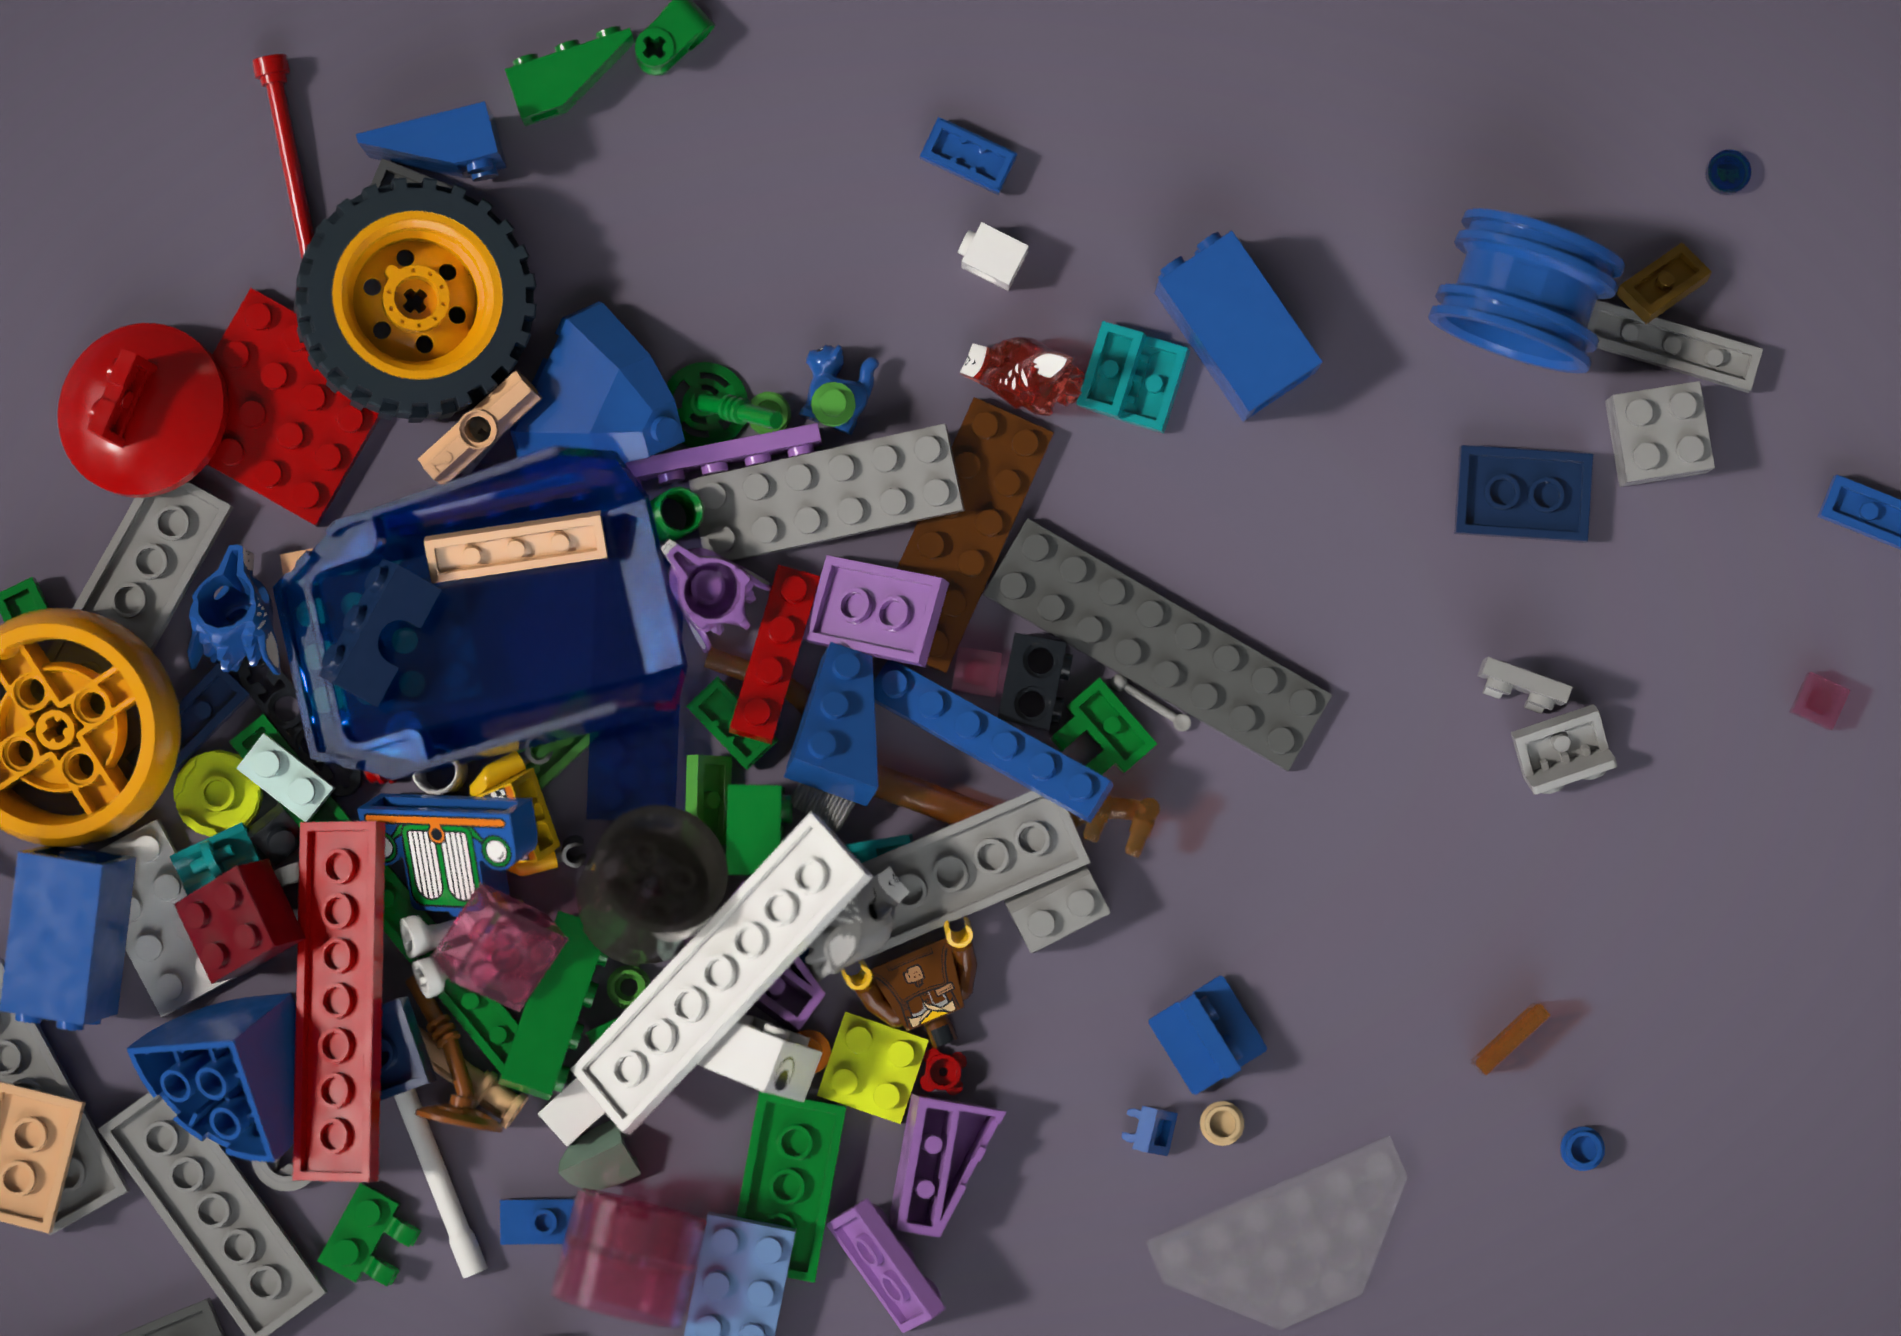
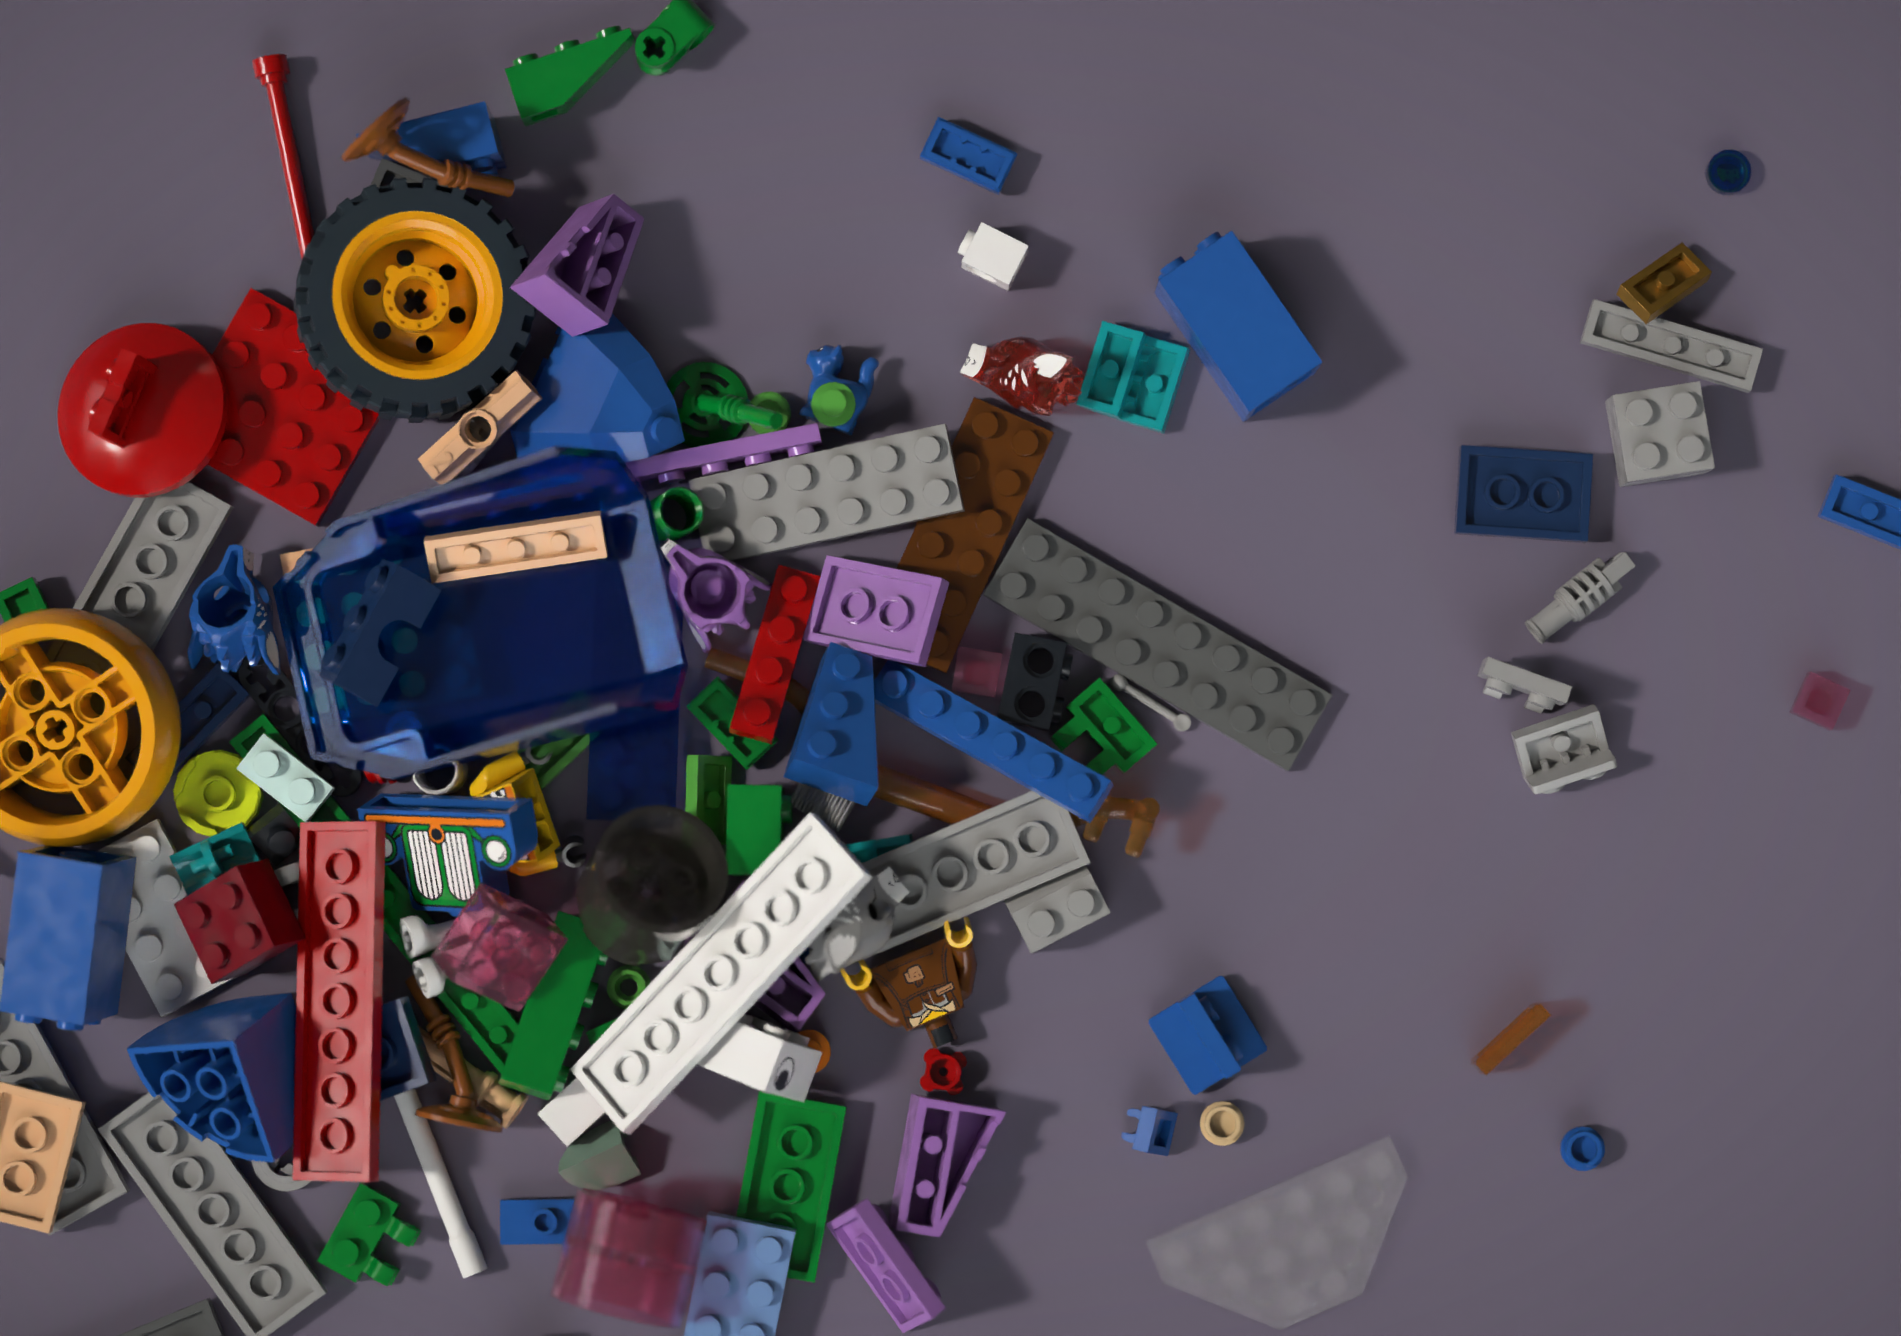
neon yellow plate [817,1011,929,1124] -> none
blue wheel [1428,208,1625,374] -> none
none -> dark orange dish [341,97,515,197]
none -> medium lavender wedge [510,194,645,337]
none -> light grey hinge [1524,552,1636,644]

